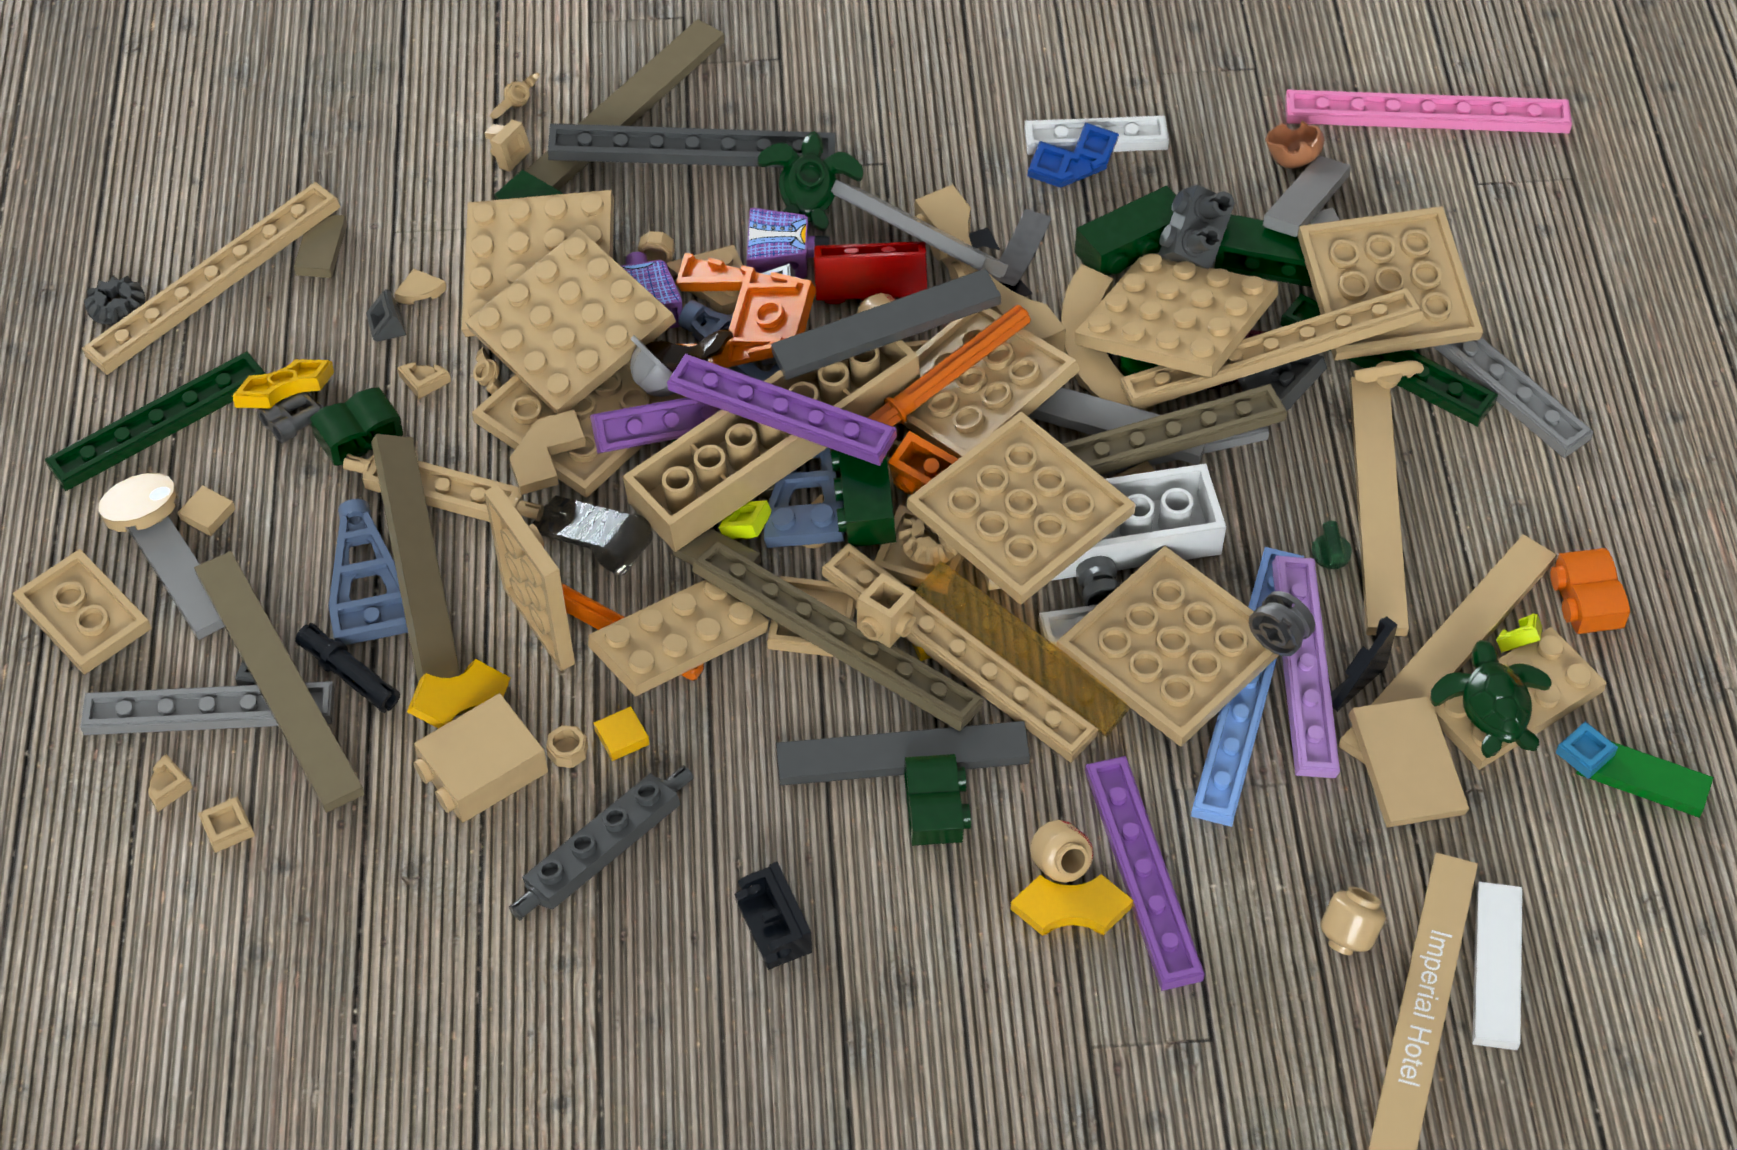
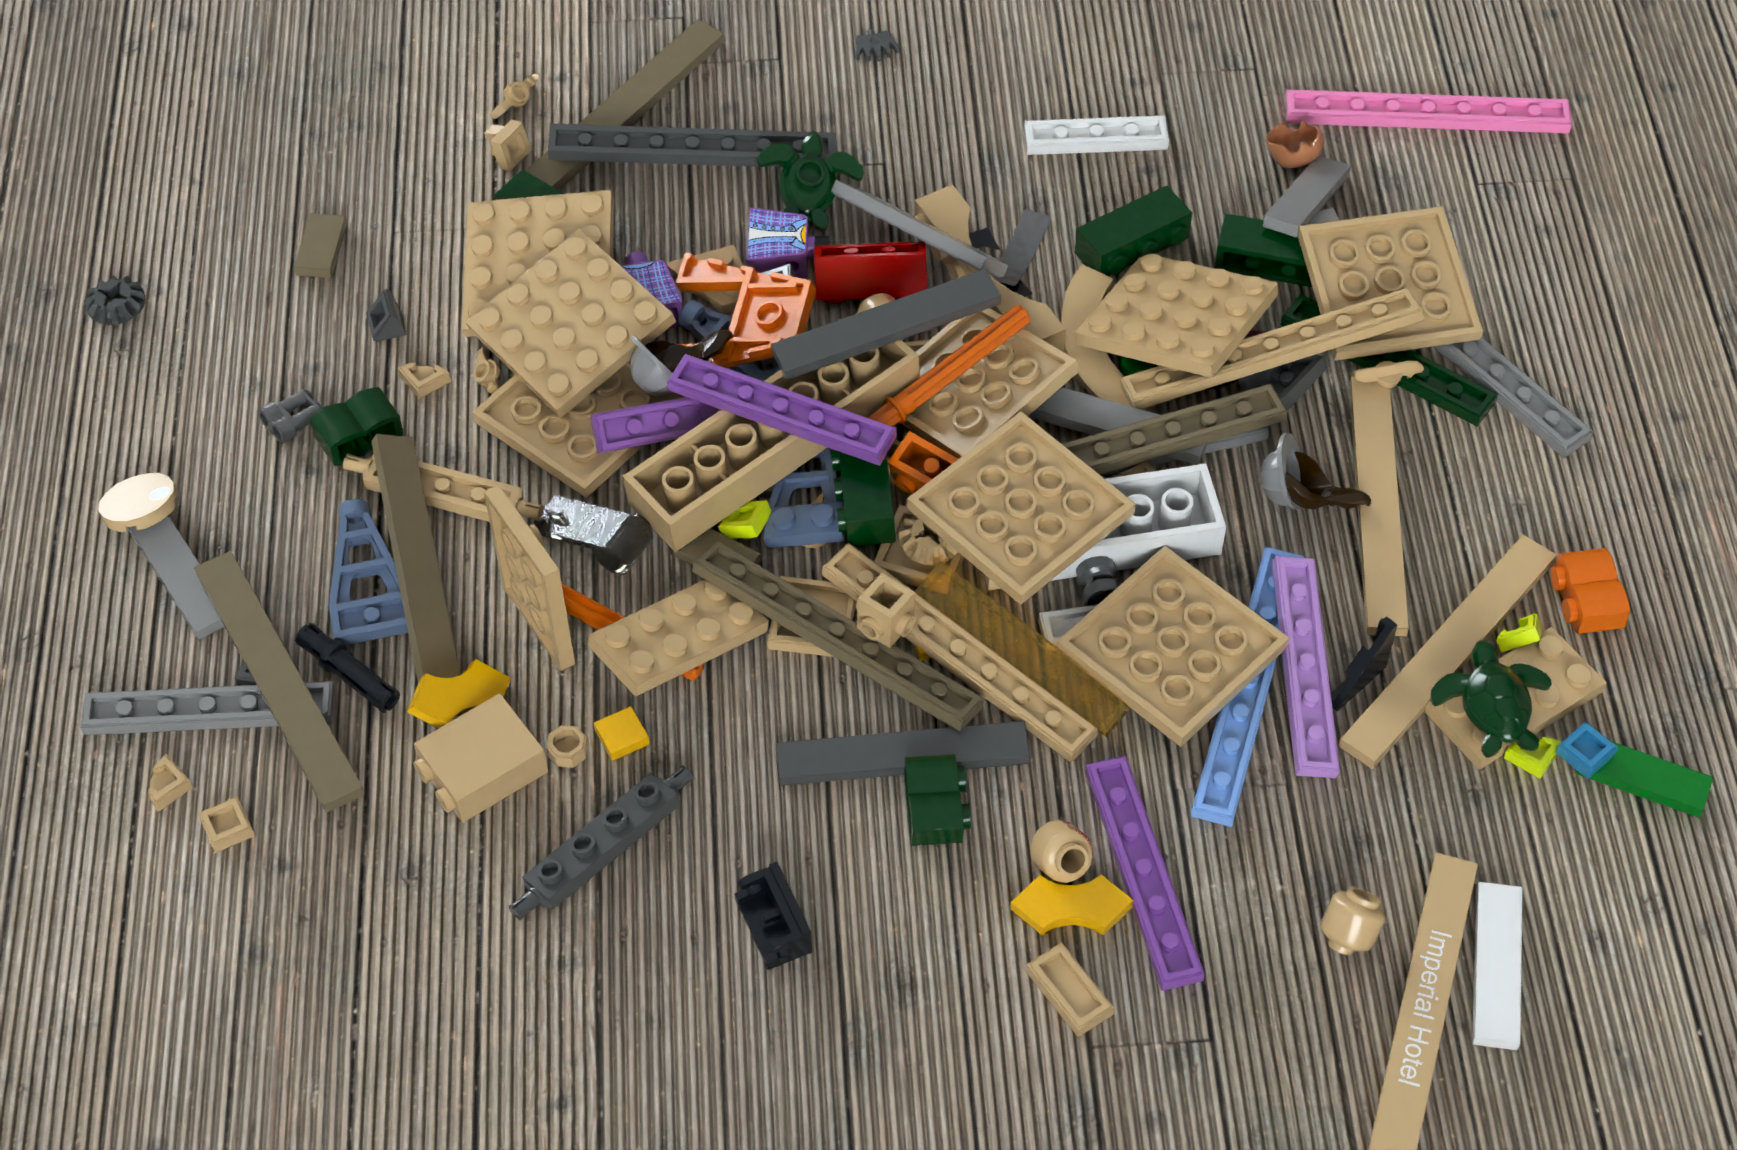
tan plate [12,549,152,675] -> none
dark green tile [45,351,266,491] -> none
tan tile [82,182,341,375] -> none
tan tile [178,485,236,536] -> none
yellow tile [232,359,334,409] -> none
tan tile [394,269,447,305] -> none
tan tile [509,409,586,495] -> none
tan tile [638,231,675,264] -> none
blue tile [1027,122,1119,188] -> none
dark grey brick [1158,184,1235,269] -> none
flat silver wheel [1248,591,1316,656] -> none
clear green plate [1311,521,1352,569] -> none
tan tile [1349,696,1469,828] -> none
none -> dark grey piece [855,28,900,62]
none -> tan tile [1026,942,1114,1037]
none -> piece [1260,433,1371,510]
none -> neon yellow tile [1504,737,1561,779]

